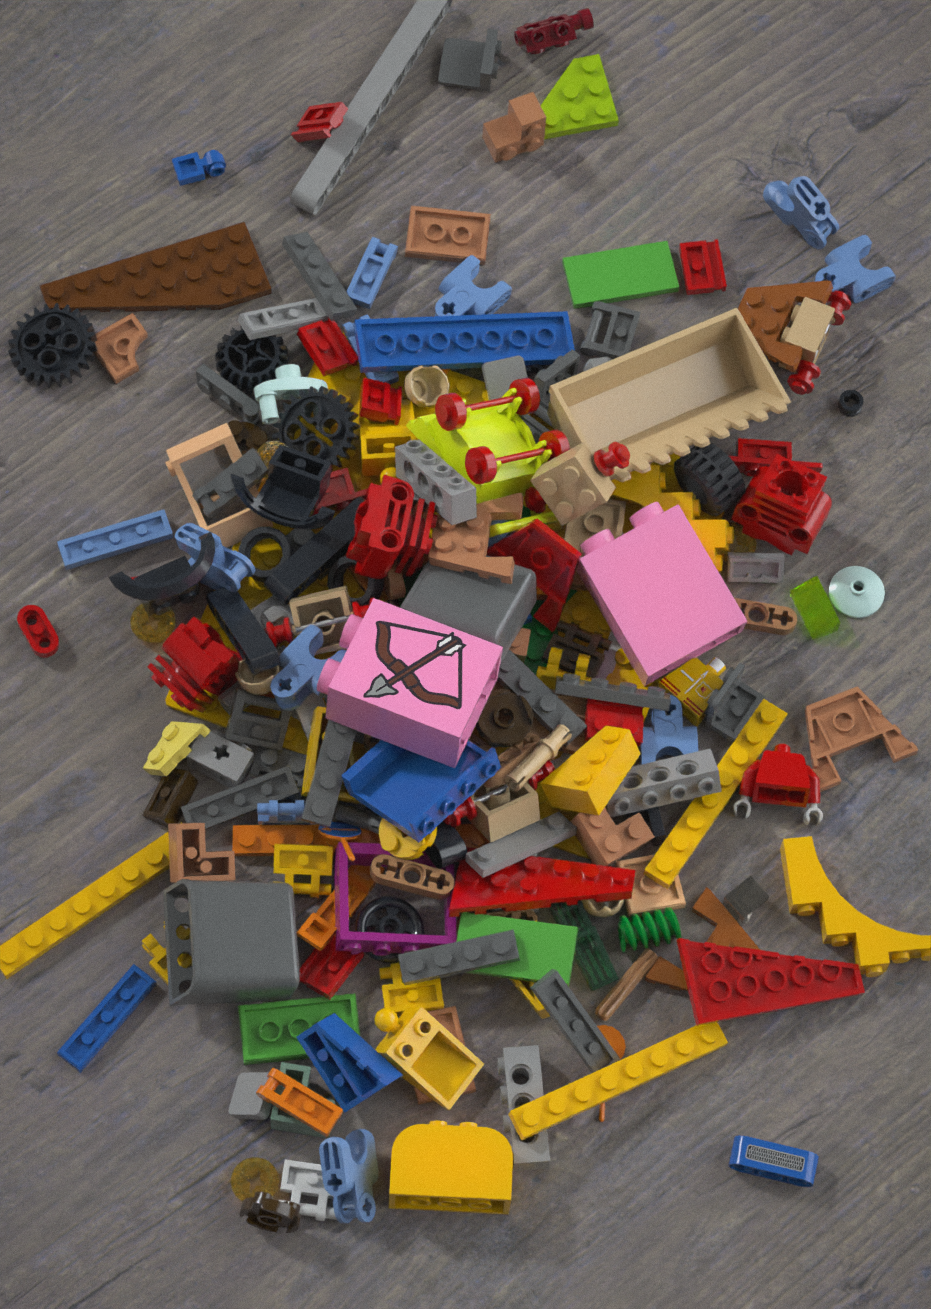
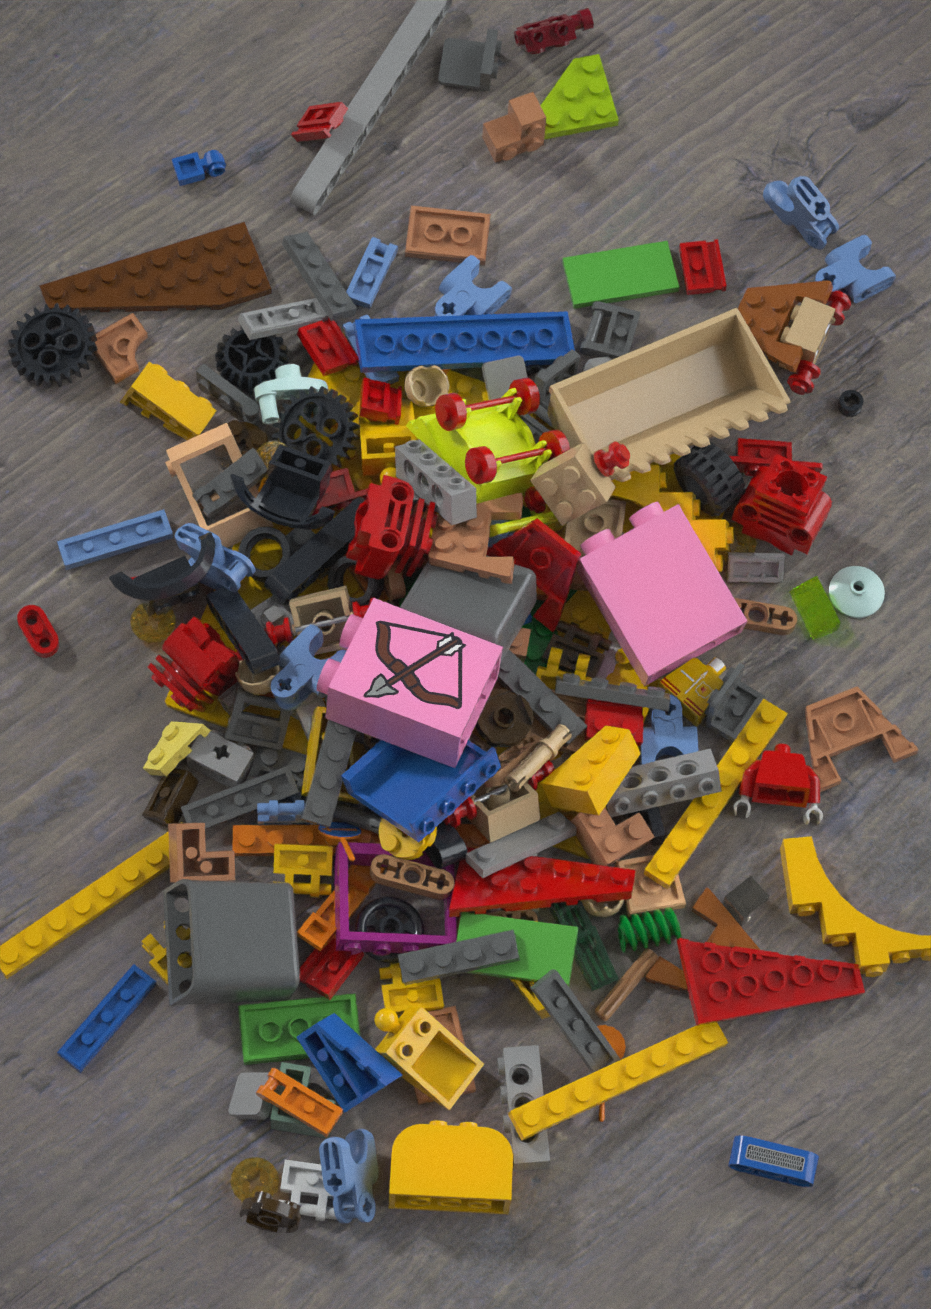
none -> yellow wedge [120,361,217,440]

